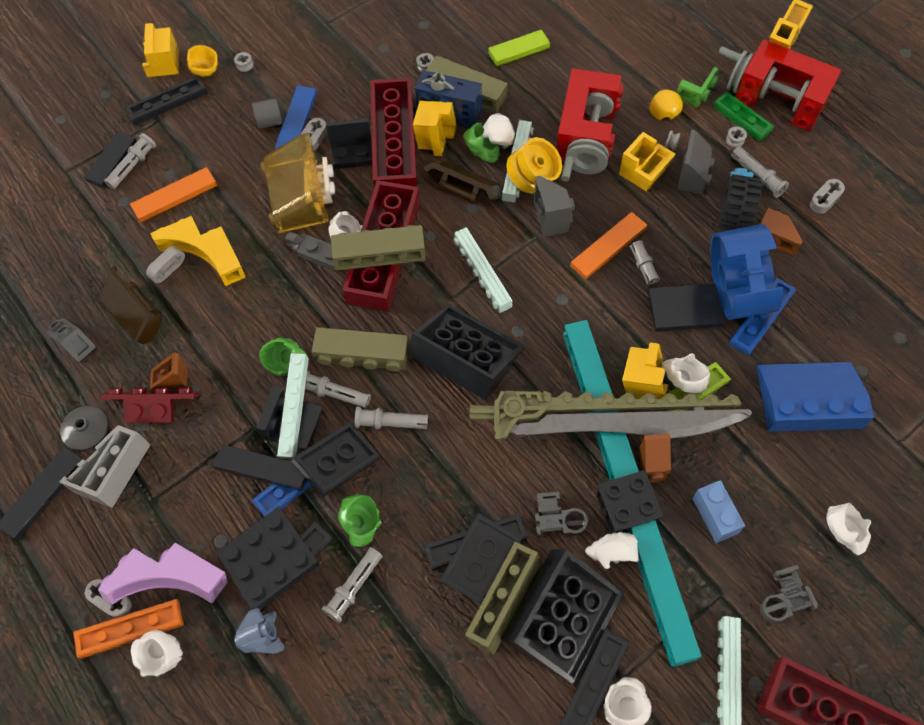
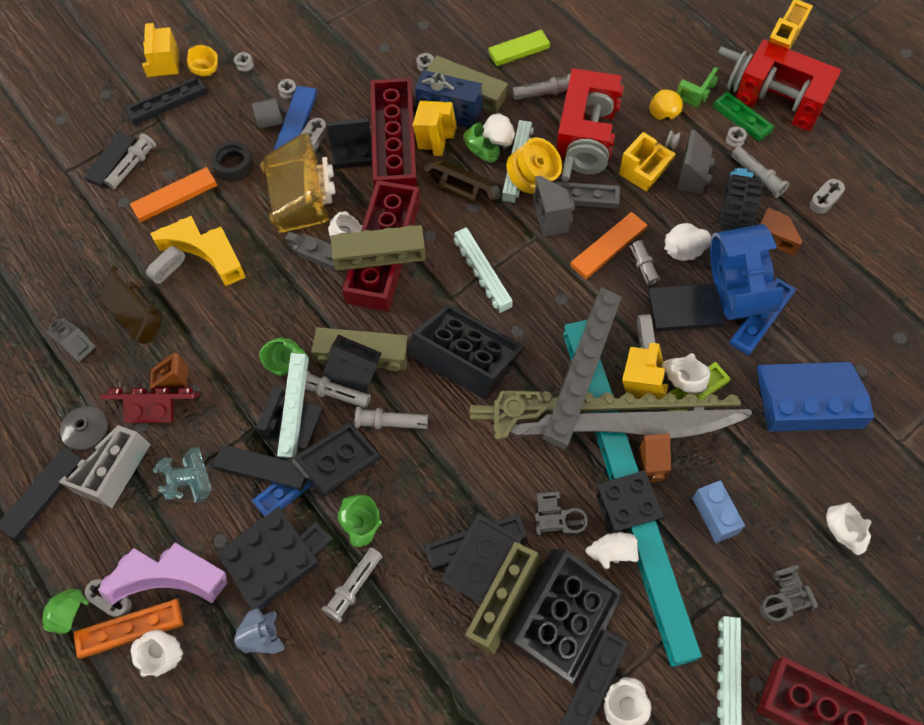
none -> bright green hair [42,588,89,634]
none -> clear light blue piece [153,447,212,503]
none -> black tyre [211,141,254,182]
none -> light grey bush [278,79,296,100]
none -> black bracket [322,335,382,393]
none -> light grey pin [512,74,571,101]
none -> dark grey plate [542,287,622,450]
none -> dark grey plate [555,182,620,209]
none -> light grey beam [637,314,655,349]
none -> white hair [664,223,711,261]

